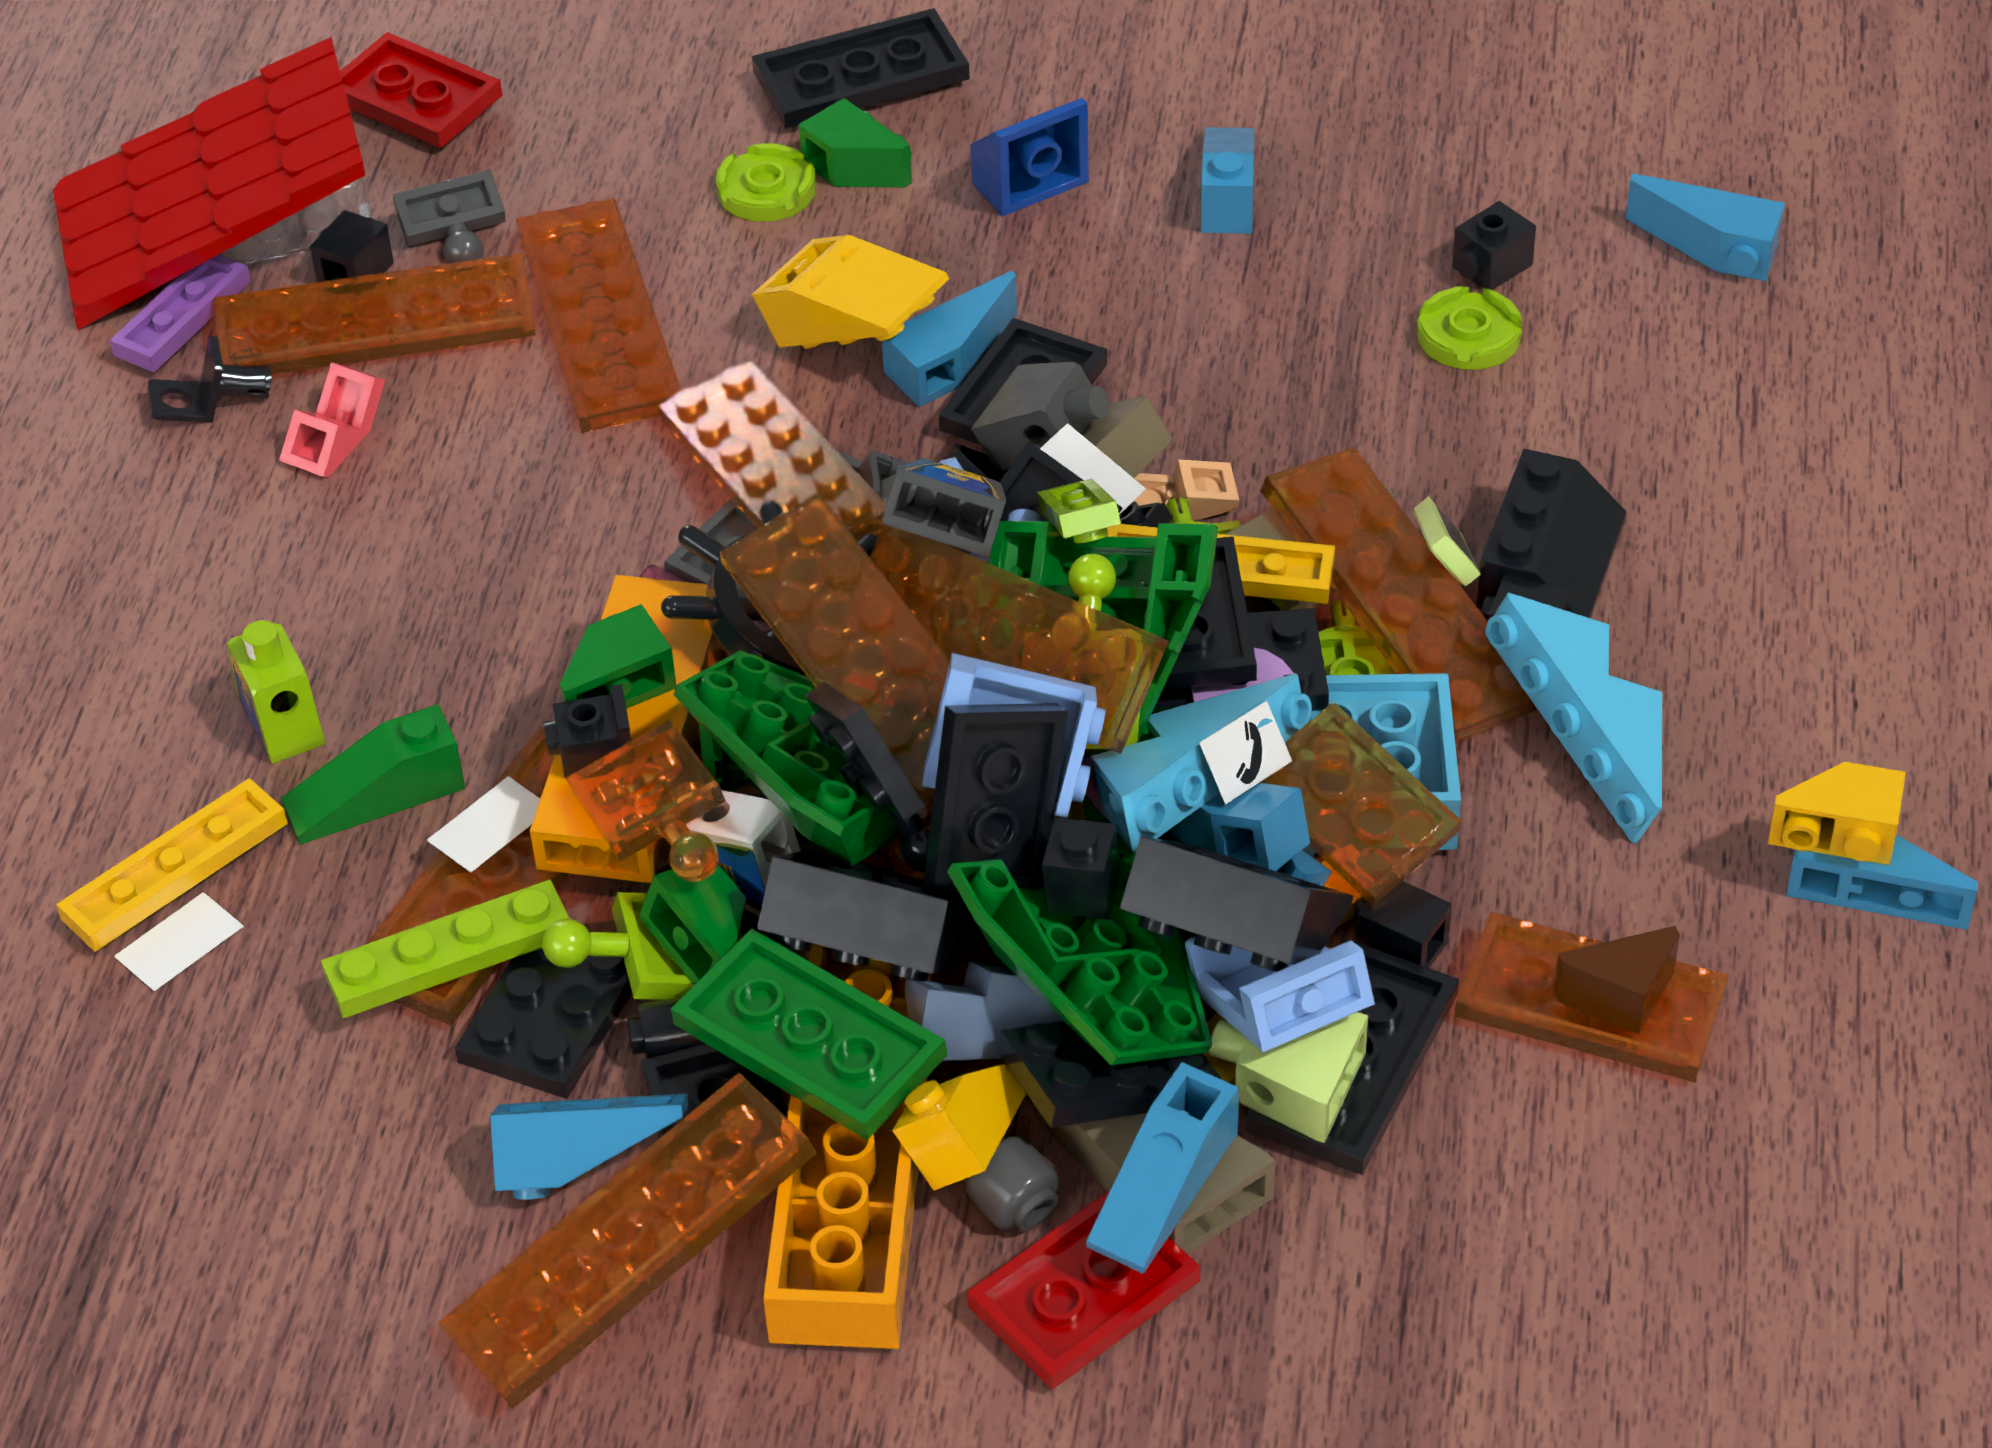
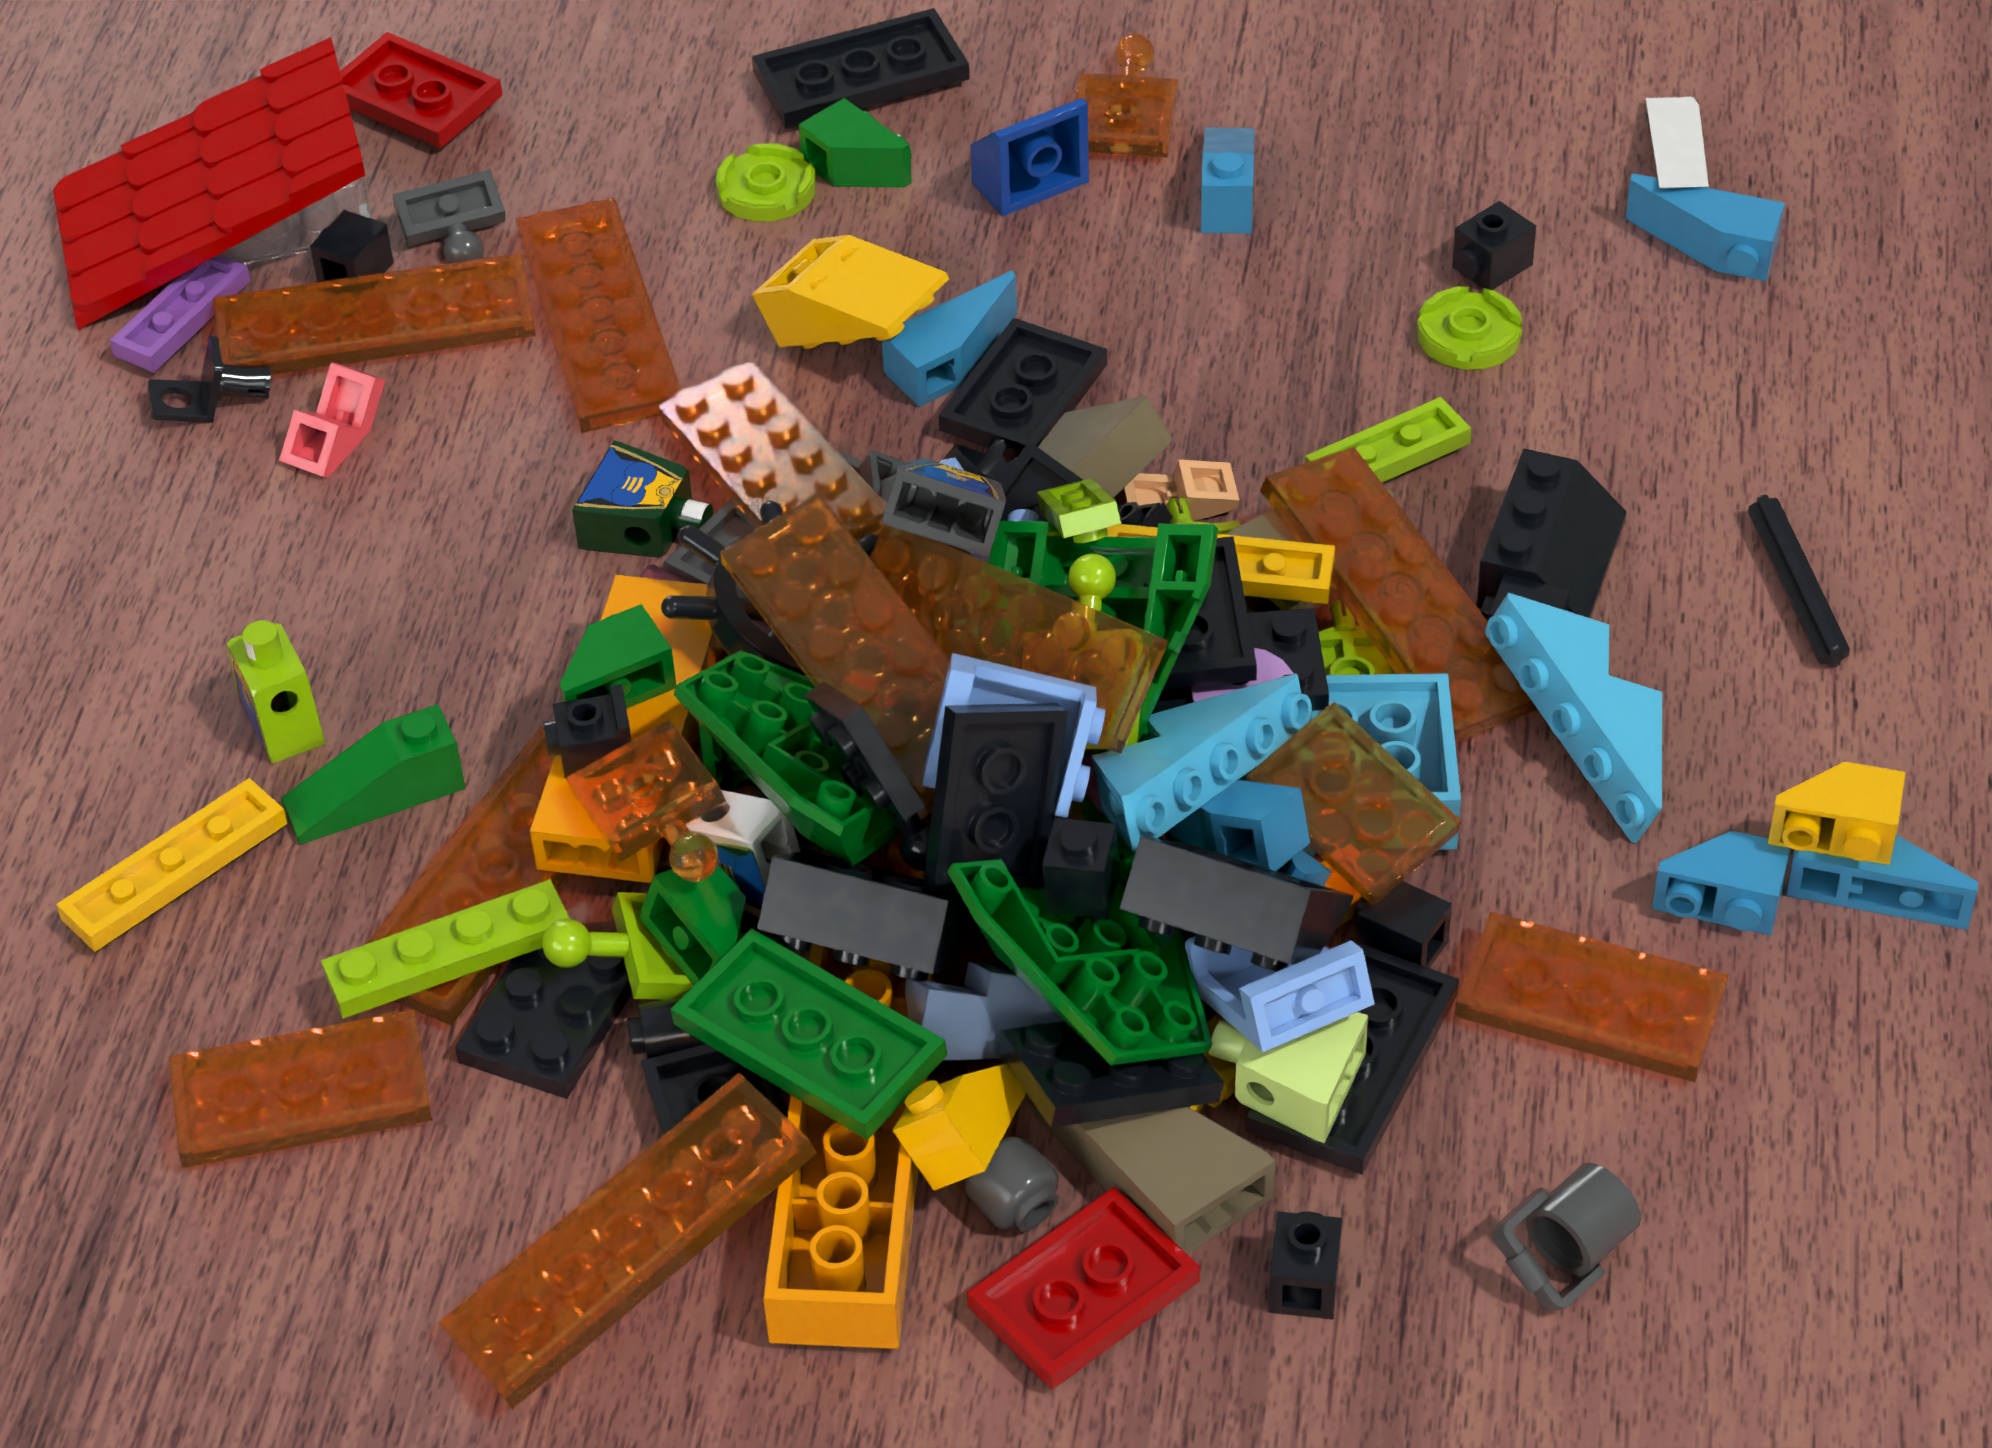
white sticker [114,892,244,992] -> none
white sticker [427,776,540,873] -> none
dark azure slope [490,1094,688,1199] -> none
dark grey torso [971,362,1110,471] -> none
white sticker [1040,423,1146,515] -> none
dark azure slope [1086,1062,1239,1274] -> none
white sticker [1199,701,1292,804] -> none
yellowish green tile [1413,496,1481,587] -> none
reddish brown slope [1554,926,1680,1035] -> none
none -> clear orange plate [169,1010,433,1168]
none -> torso [572,441,713,558]
none -> clear orange plate [1074,33,1178,158]
none -> black brick [1268,1211,1342,1320]
none -> lime plate [1305,397,1472,484]
none -> dark grey piece [1492,1163,1641,1311]
none -> white sticker [1646,97,1709,188]
none -> dark azure slope [1652,831,1791,935]
none -> black axle [1748,494,1850,668]

